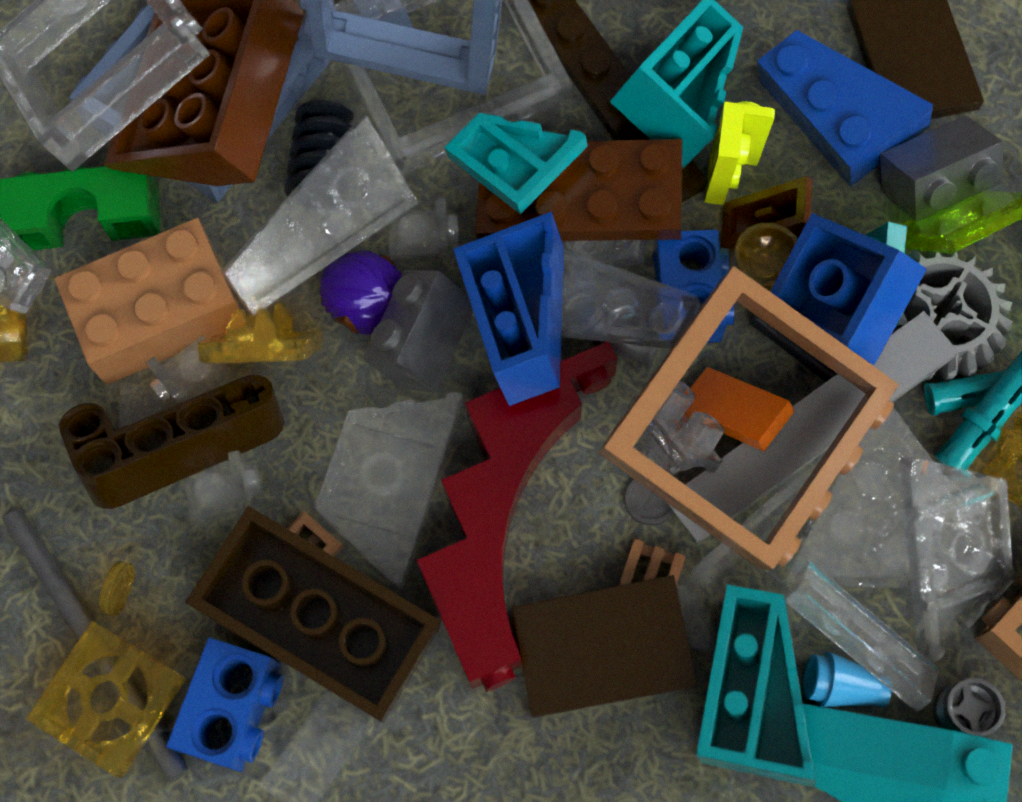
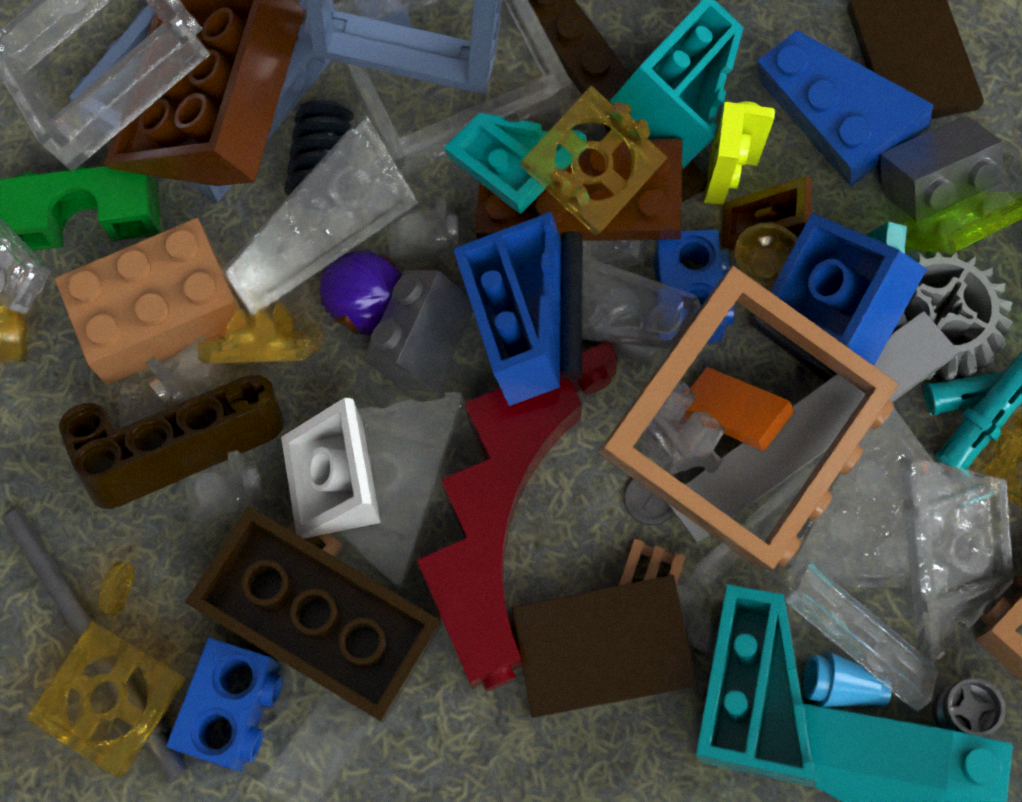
none -> white slope [281,398,381,538]
none -> clear yellow piece [519,85,667,236]
none -> black bar [561,231,583,380]

